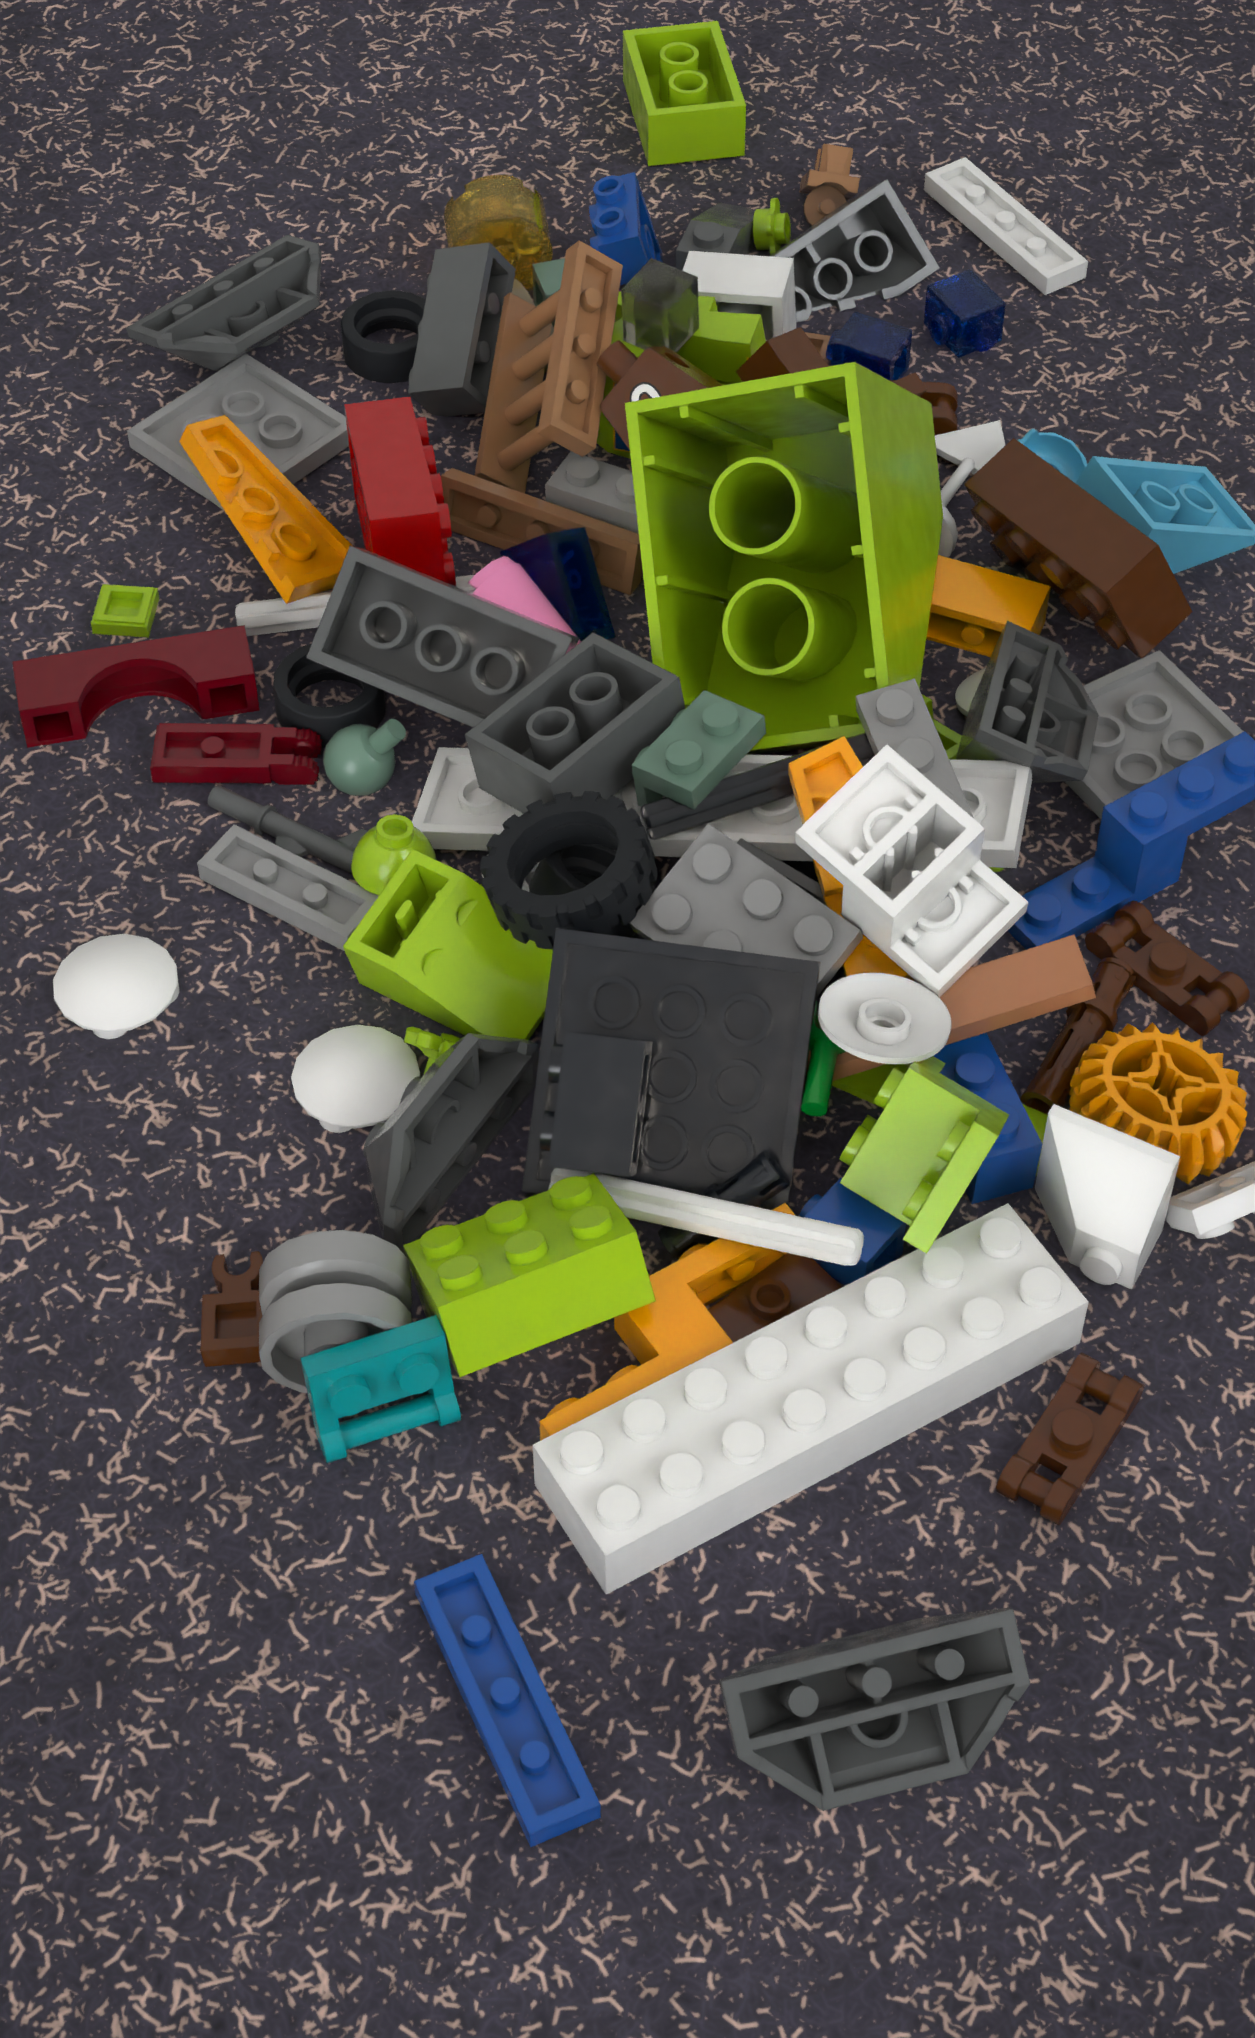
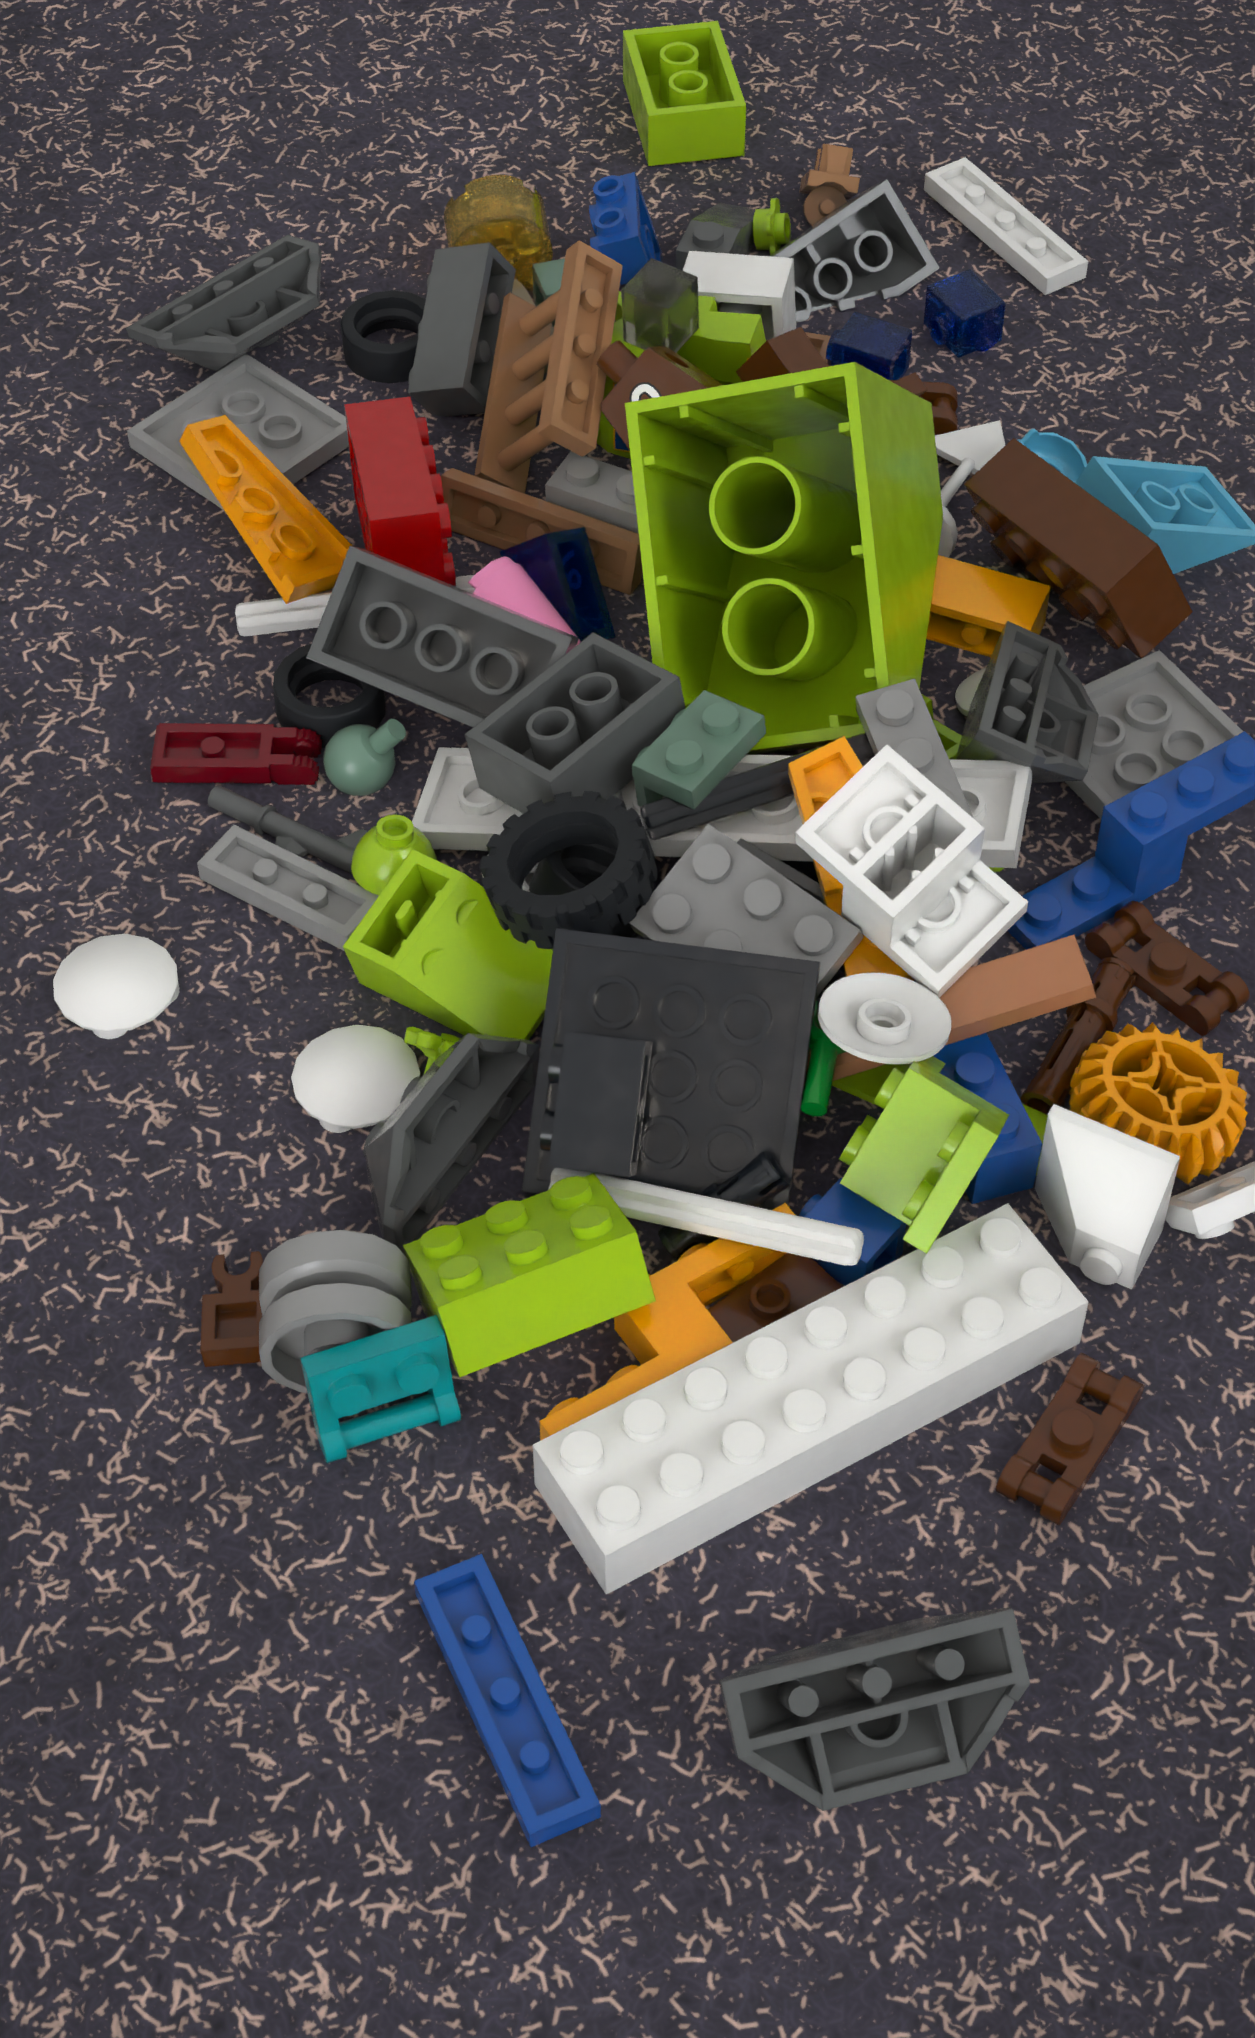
dark red arch [12,625,260,748] -> none
lime tile [91,584,159,638] -> none

